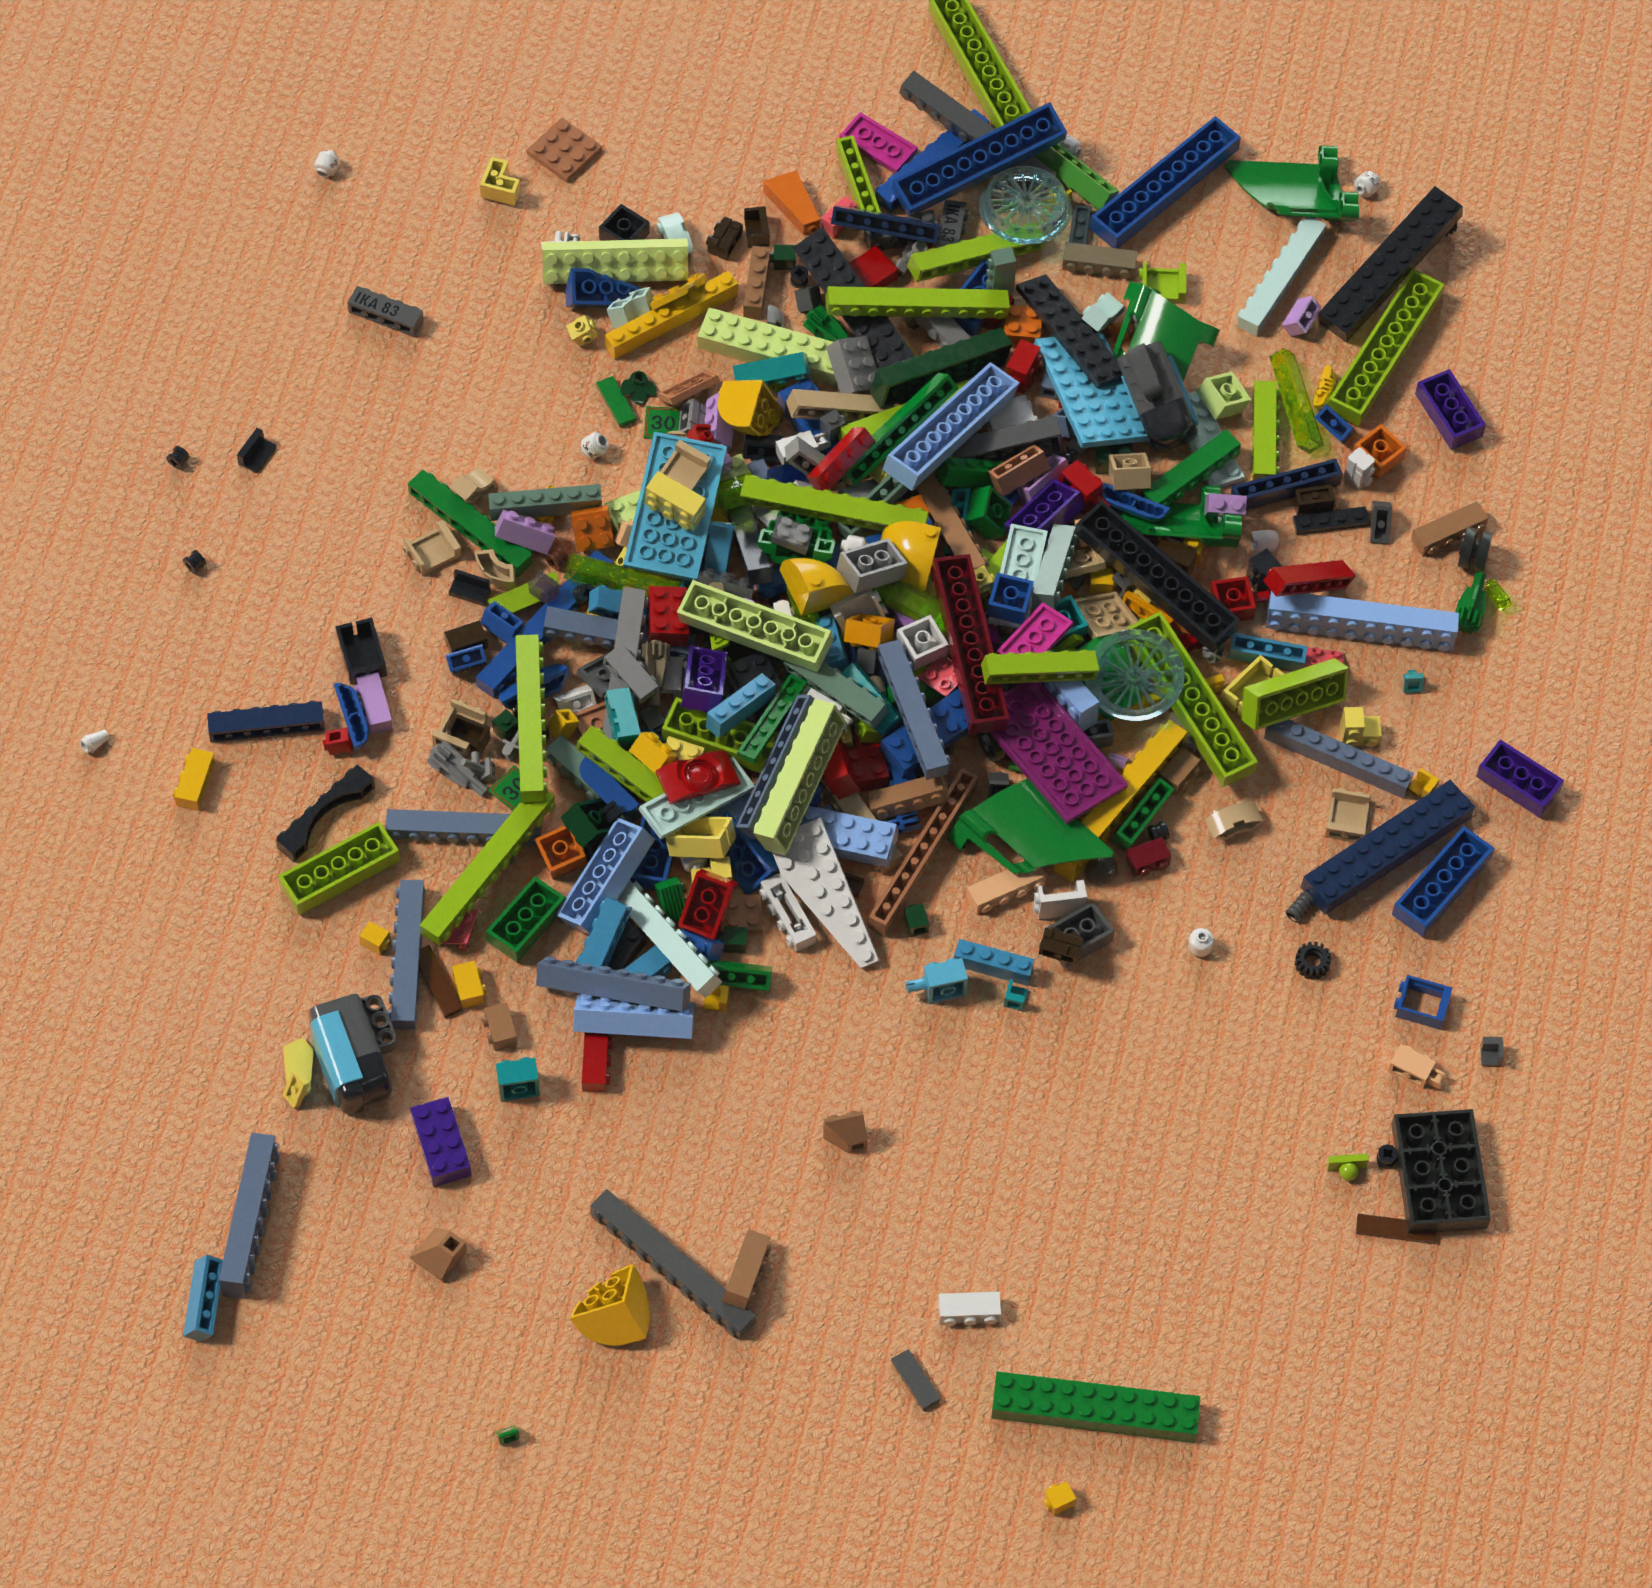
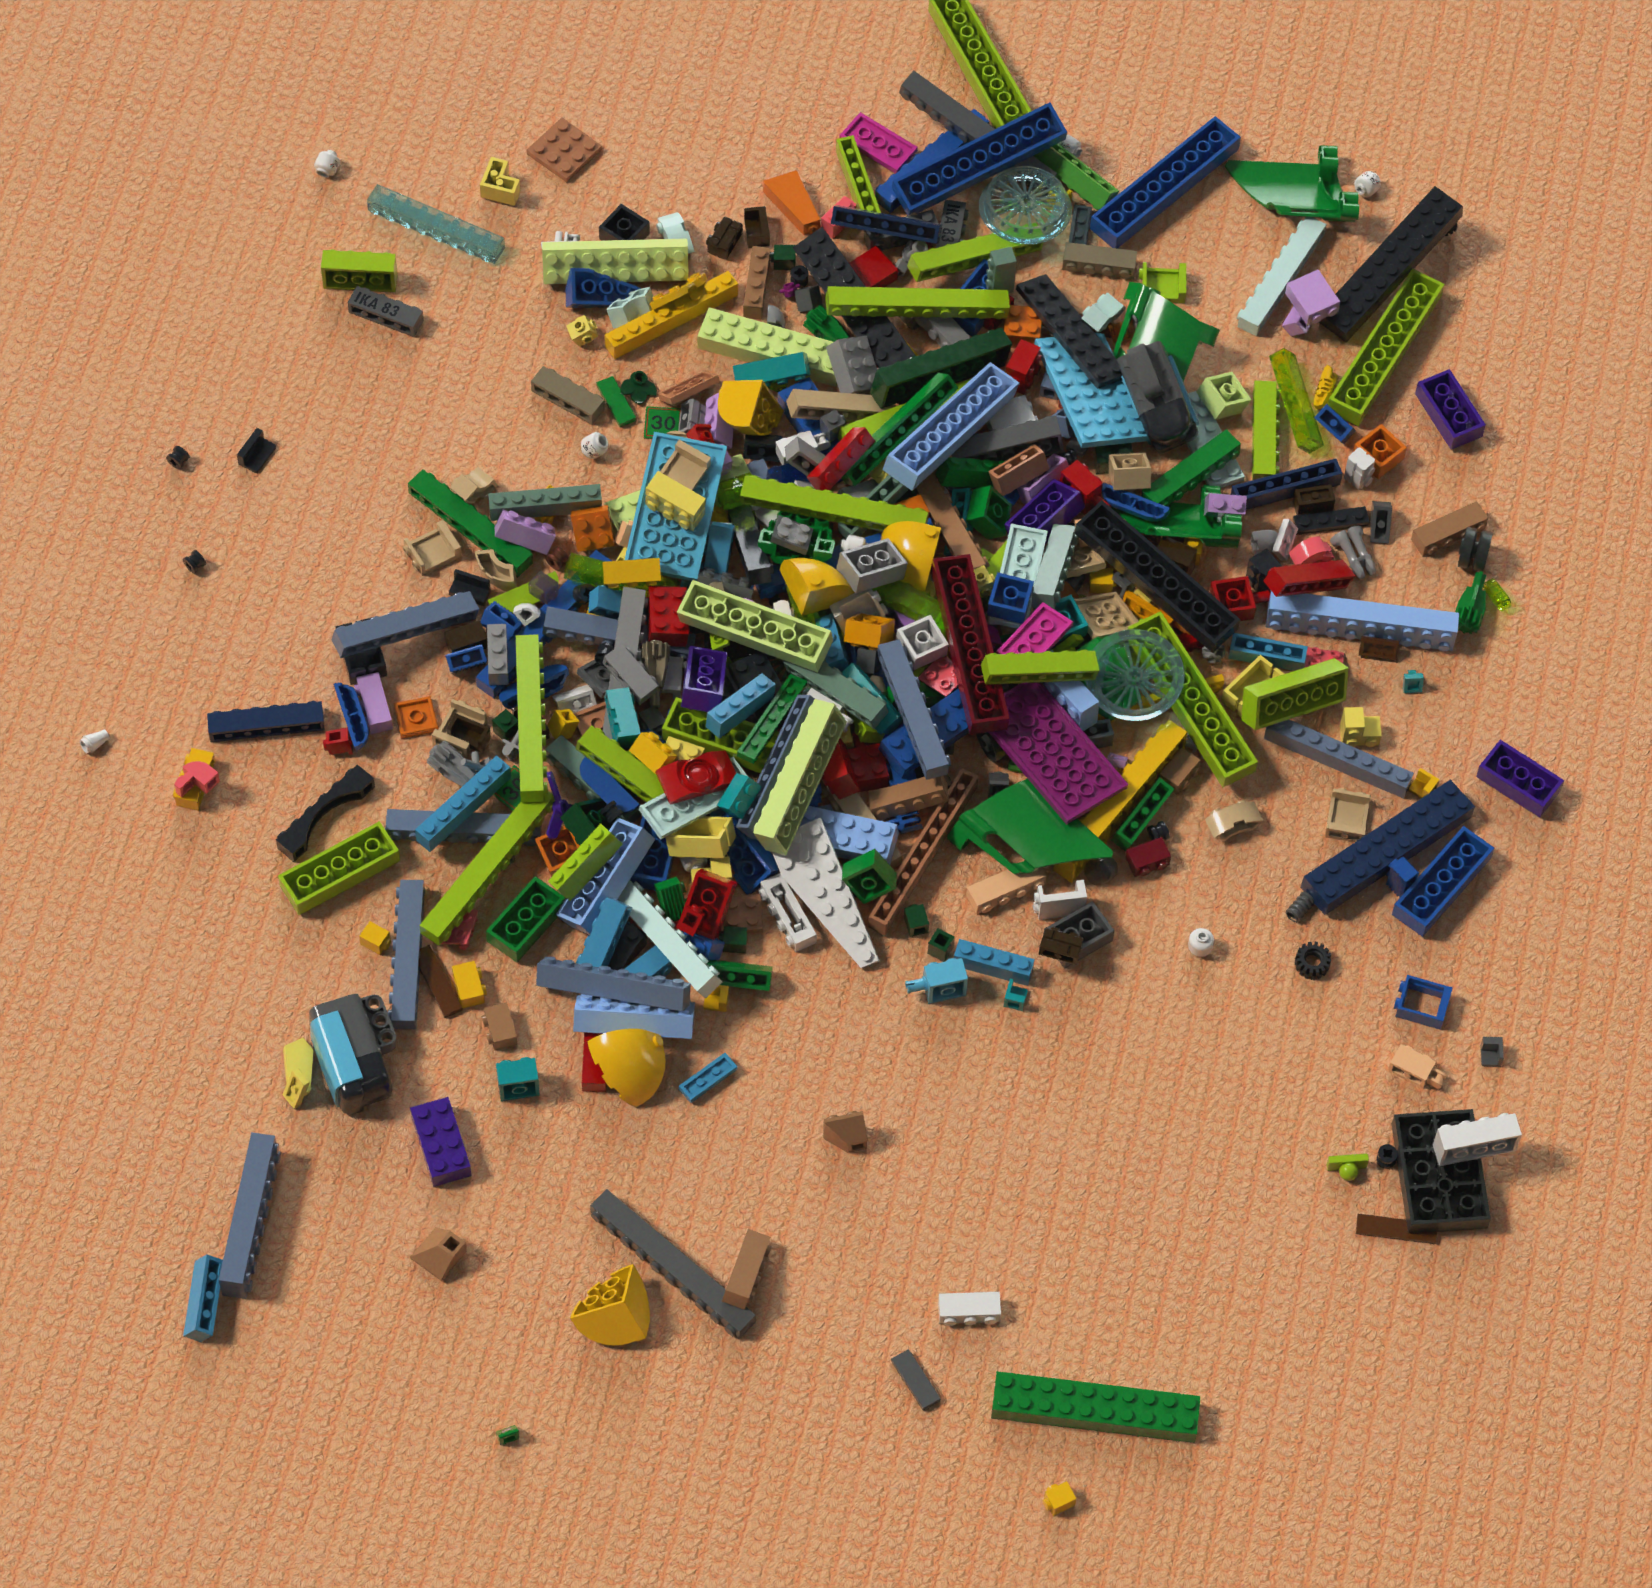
none -> coral brick [174,761,220,798]
none -> lime brick [321,249,398,292]
none -> sand blue brick [331,591,479,658]
none -> clear light blue brick [367,184,505,264]
none -> orange tile [393,696,438,739]
none -> dark azure brick [415,755,511,852]
none -> light grey brick [487,624,508,685]
none -> white brick [513,603,541,626]
none -> dark tan brick [531,366,605,425]
none -> dark purple piece [546,771,573,840]
none -> lime brick [548,824,623,901]
none -> yellow brick [587,1029,665,1107]
none -> black wheel [595,642,614,666]
none -> yellow brick [602,558,661,588]
none -> red brick [676,904,706,936]
none -> dark azure plate [678,1053,737,1103]
none -> teal brick [716,773,762,819]
none -> magenta plate [779,282,800,297]
none -> green brick [842,849,897,904]
none -> dark green brick [927,928,955,962]
none -> white plate [1272,519,1298,561]
none -> lavender brick [1285,270,1340,326]
none -> coral brick [1289,536,1334,565]
none -> light grey piece [1330,526,1376,580]
none -> reddish brown plate [1359,636,1399,661]
none -> blue brick [1386,857,1419,898]
none -> white brick [1433,1113,1522,1166]

